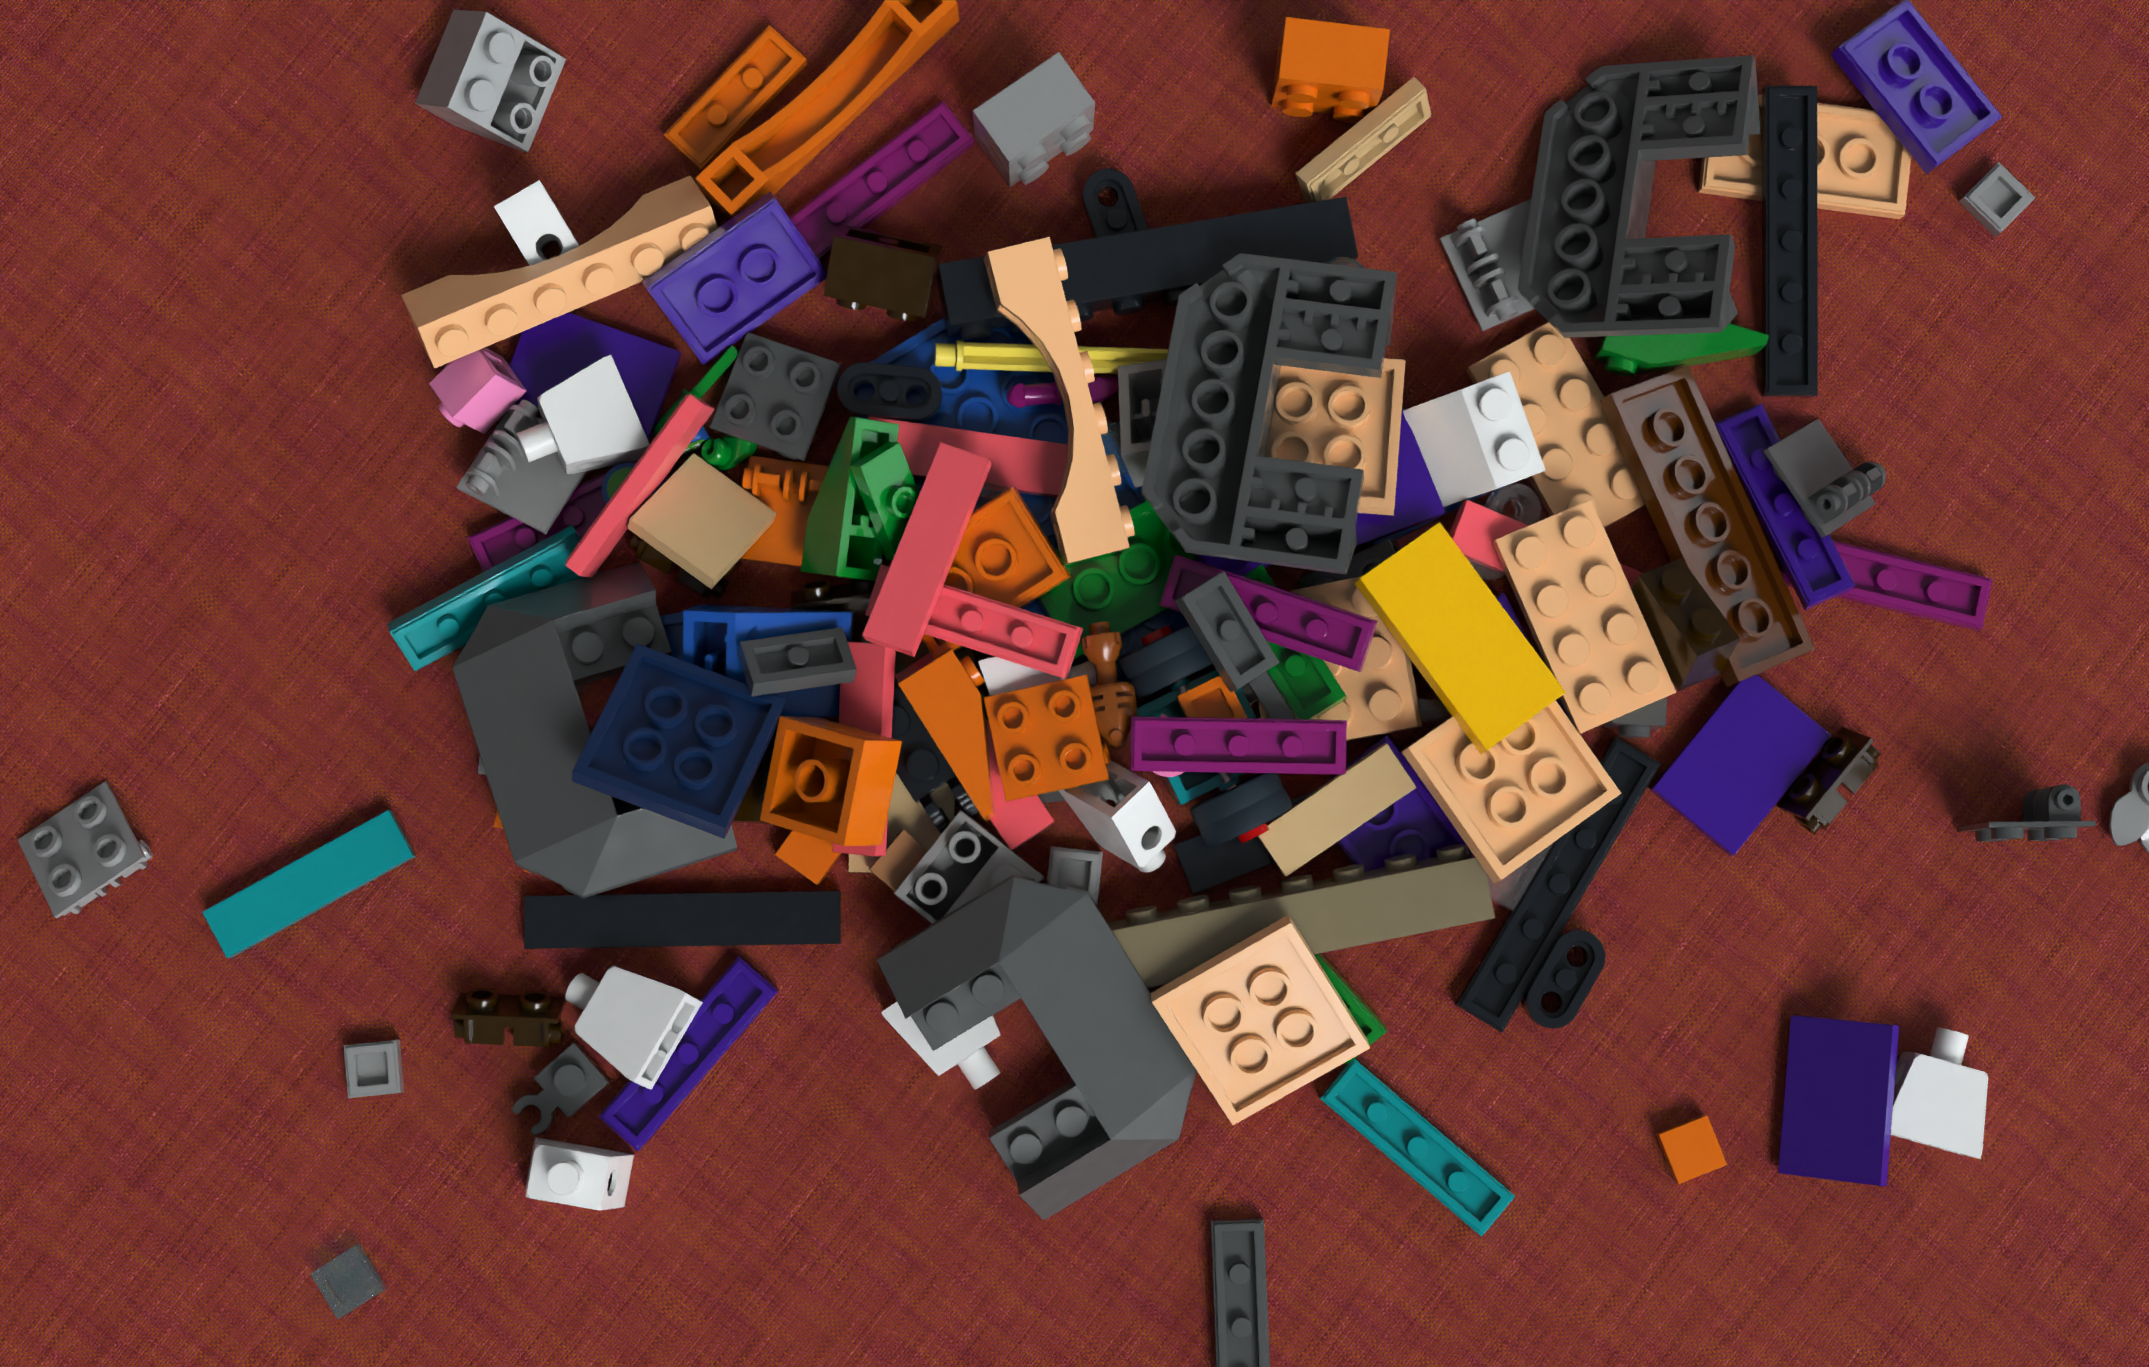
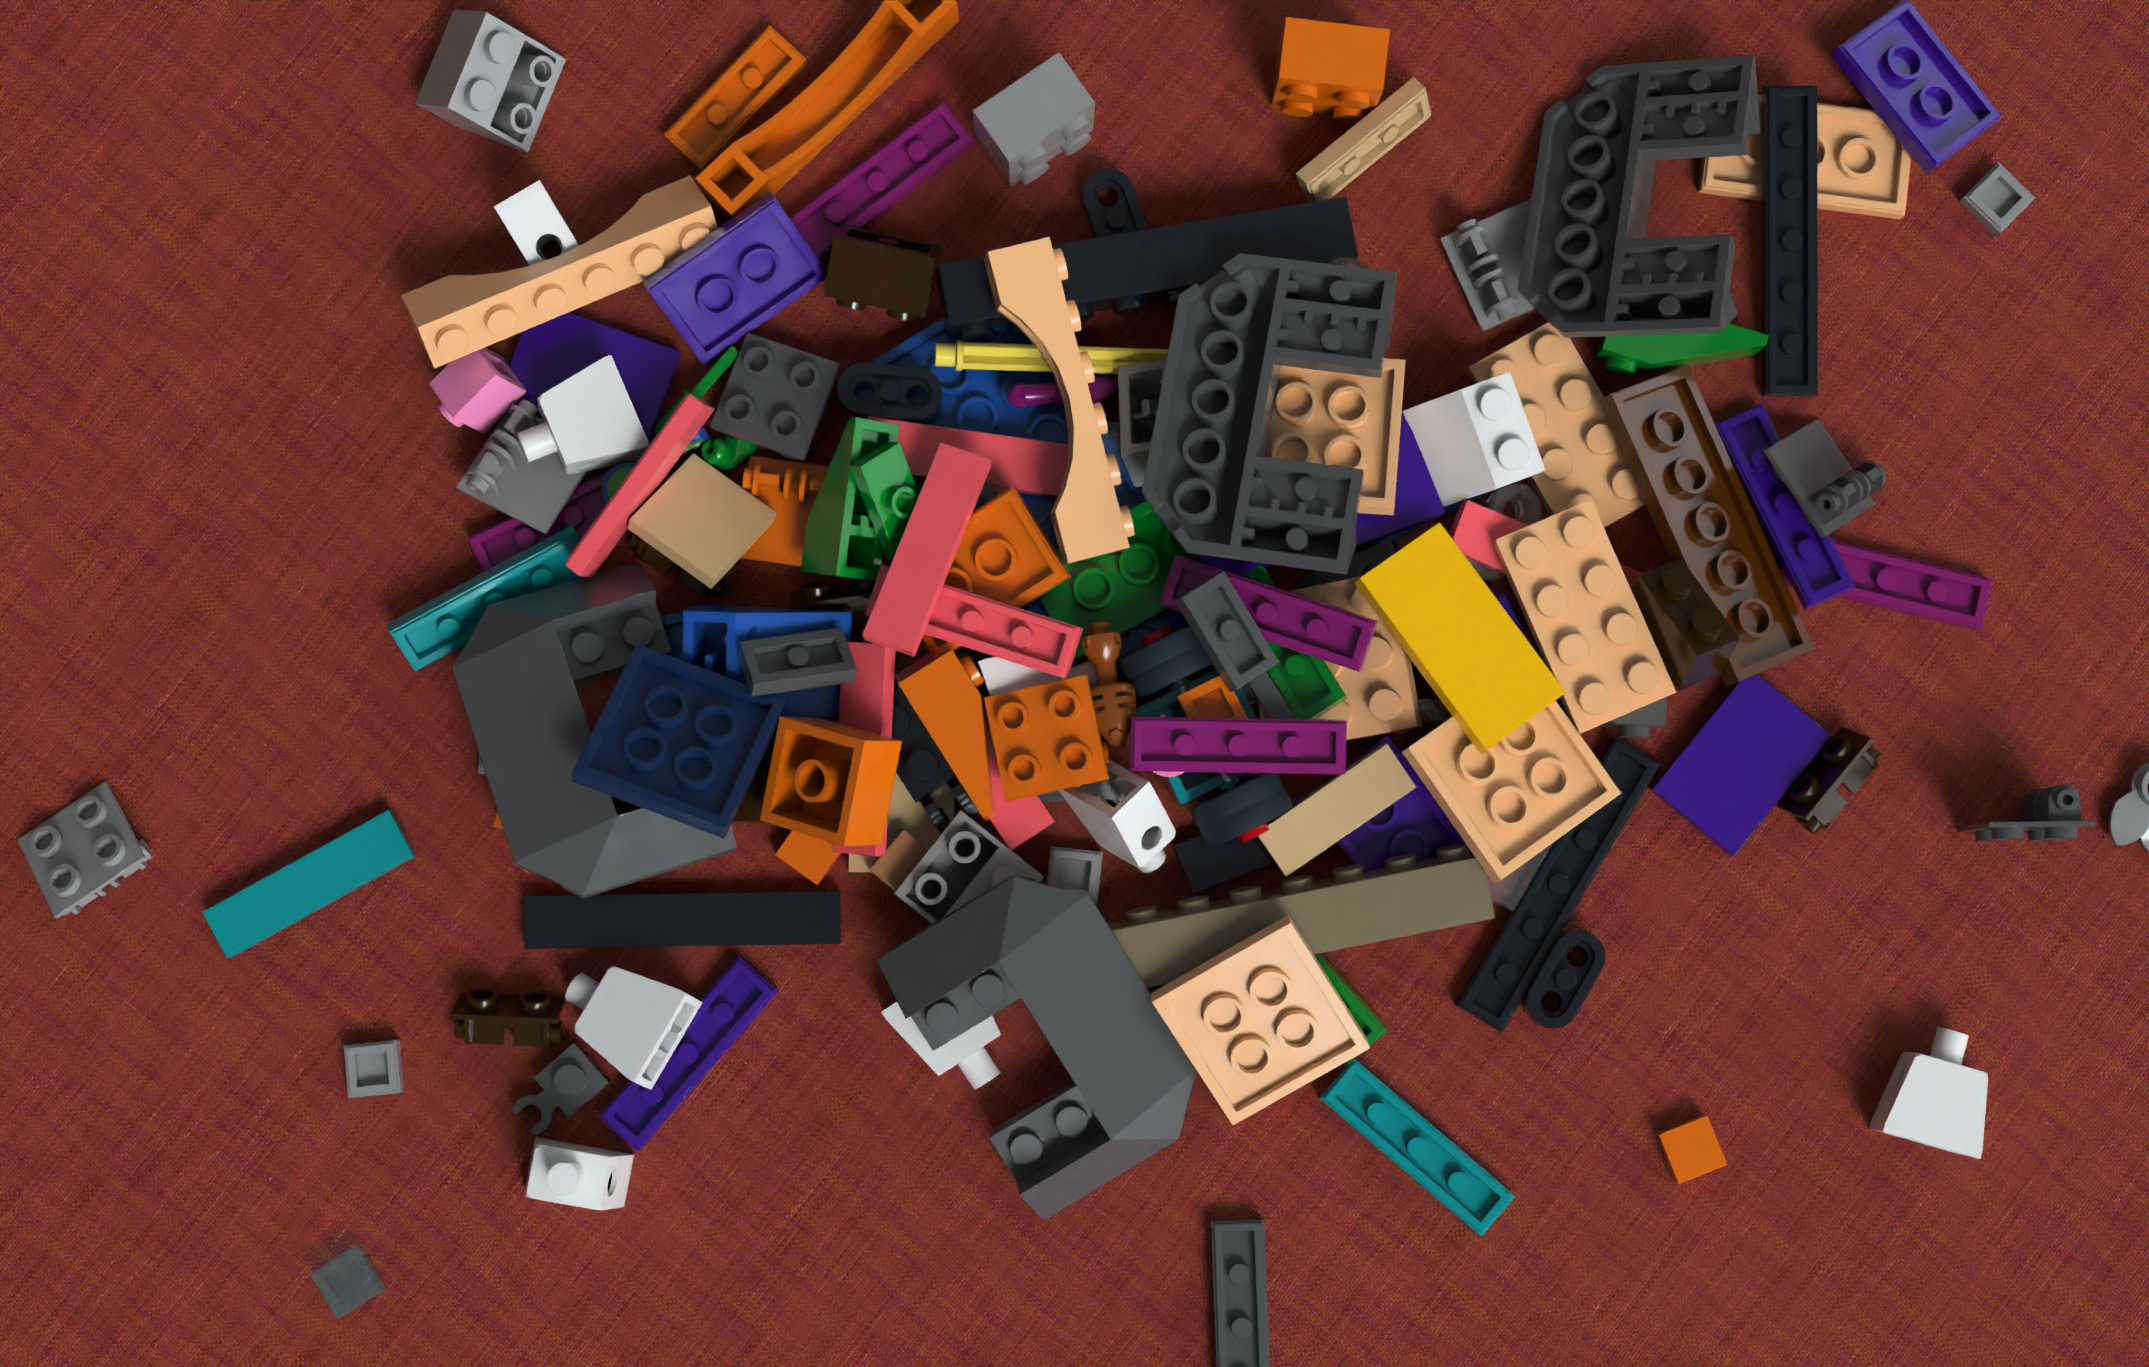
dark purple tile [1778,1015,1899,1186] -> none

